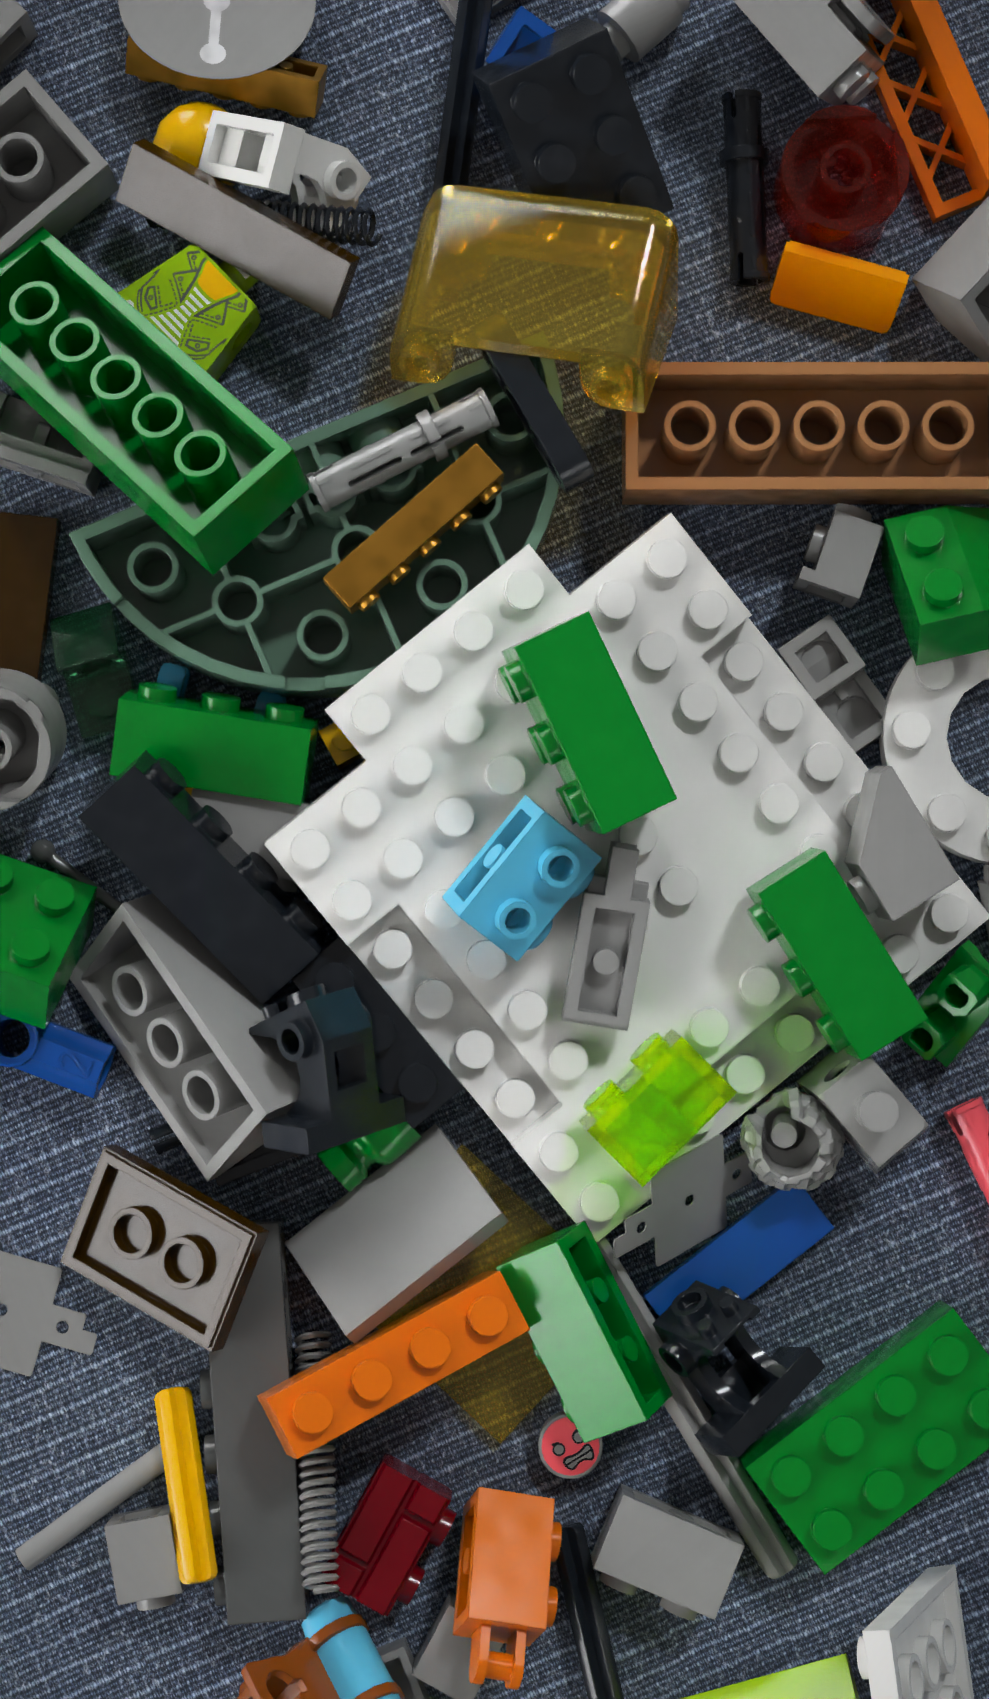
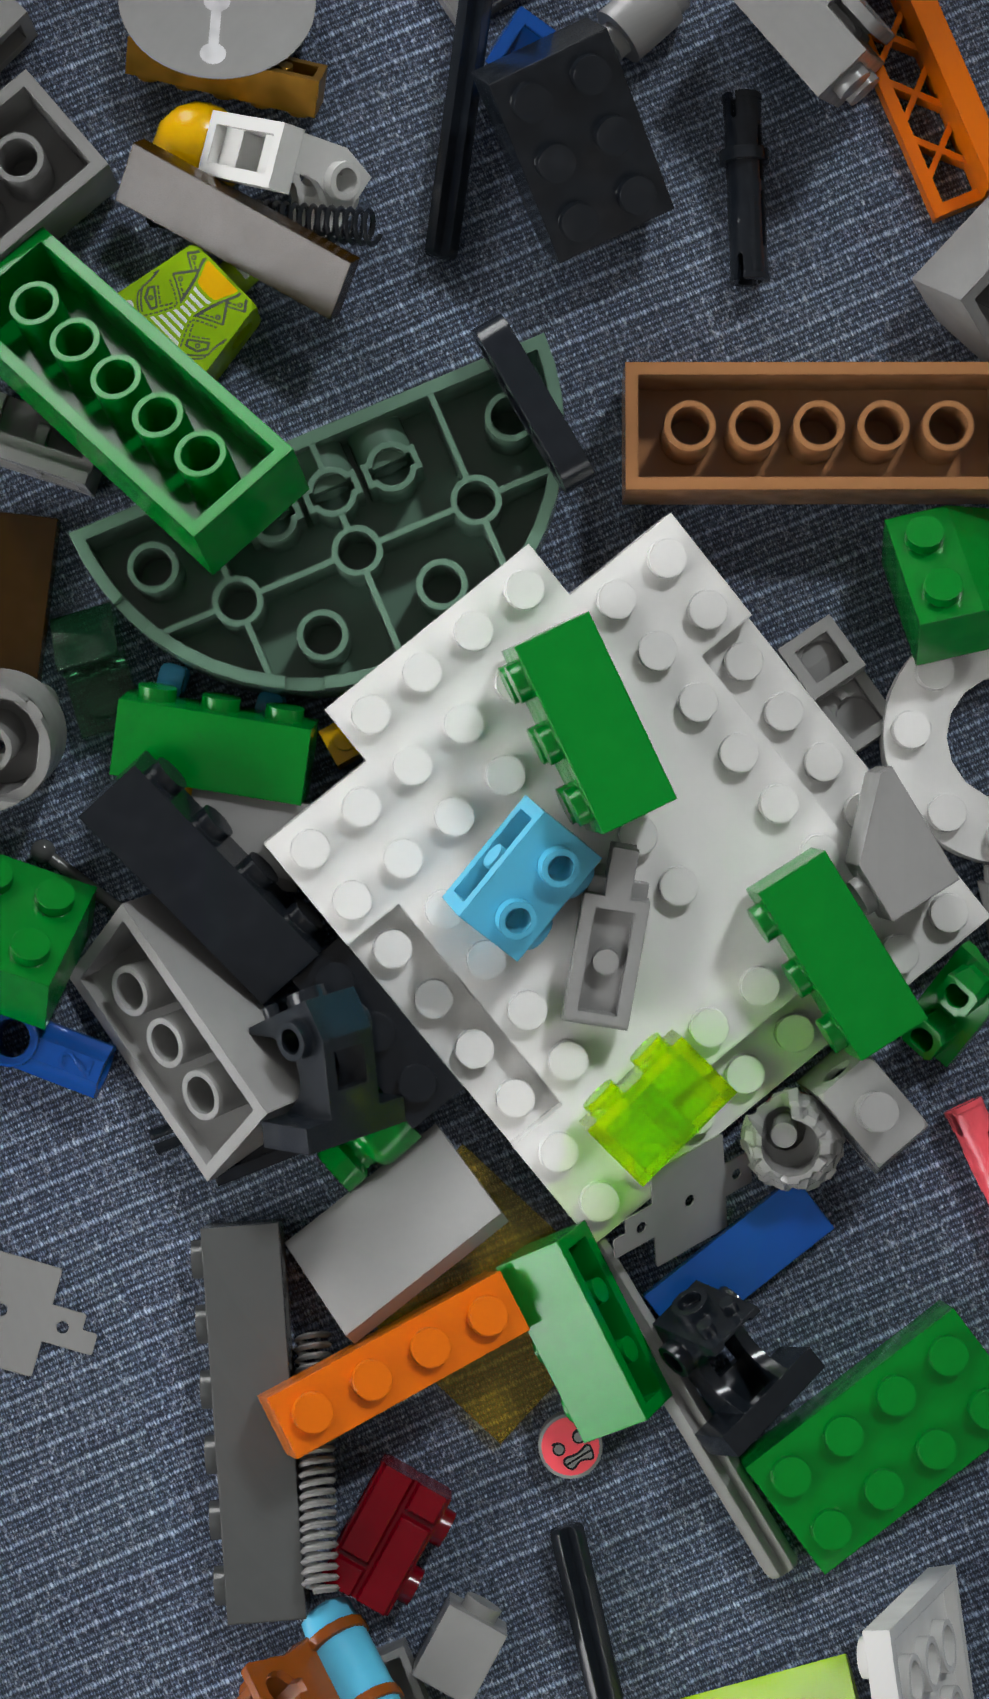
light grey bar [15,1443,164,1571] -> none
tile [60,1144,269,1352] -> none
light grey brick [104,1504,187,1611] -> none
yellow axle [154,1387,218,1585] -> none
light grey pin [306,387,500,513] -> none
pearl gold piece [323,443,504,614] -> none
clear yellow windscreen [390,185,679,413] -> none
orange brick [453,1487,562,1690] -> none
light grey brick [591,1483,745,1621] -> none
light orange slope [769,240,909,334] -> none
clear red brick [773,105,910,253] -> none
light grey brick [792,503,884,608] -> none

